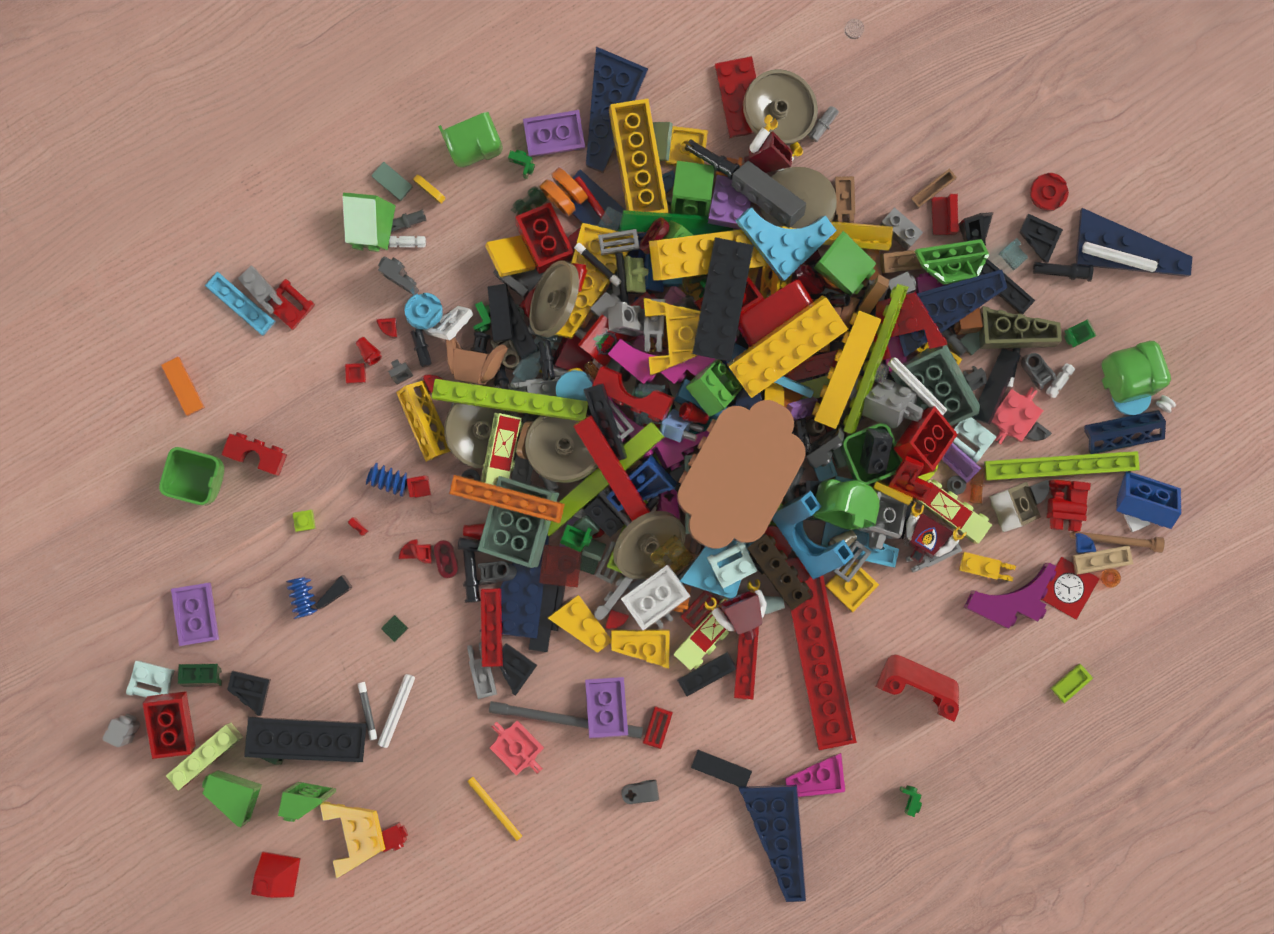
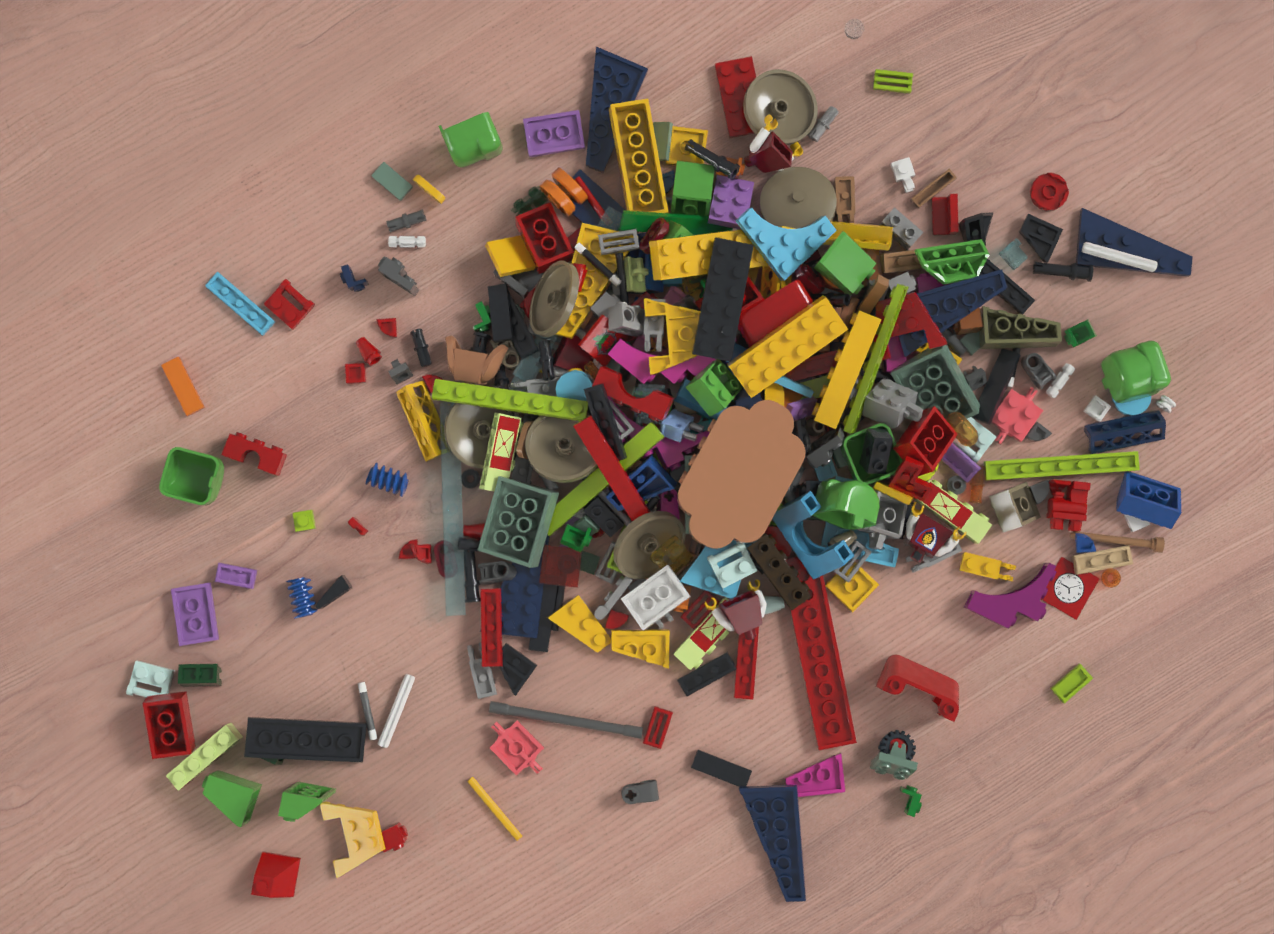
light grey brick [102,714,140,747] -> none
black wing [227,670,271,716] -> none
light grey hinge [238,265,283,314] -> none
slope [343,192,396,252] -> none
clear green tile [381,615,409,642] -> none
medium azure tile [404,293,443,329] -> none
red panel [407,475,431,498] -> none
white wing [423,306,473,340] -> none
orange tile [449,475,565,523] -> none
green bracket [508,150,535,179] -> none
sand green tile [582,539,606,561] -> none
medium lavender plate [585,677,628,739] -> none
red cone [679,402,709,424] -> none
dark grey brick [732,161,806,228] -> none
clear tile [875,364,889,384] -> none
white axle [888,357,947,415] -> none
none -> medium lavender plate [214,563,257,589]
none -> dark blue bracket [340,264,369,292]
none -> clear light blue piece [440,401,466,616]
none -> sand green plate [870,730,918,780]
none -> lime tile [873,69,913,94]
none -> white plate [890,157,915,193]
none -> clear orange tile [946,412,978,446]
none -> white tile [1083,395,1111,422]

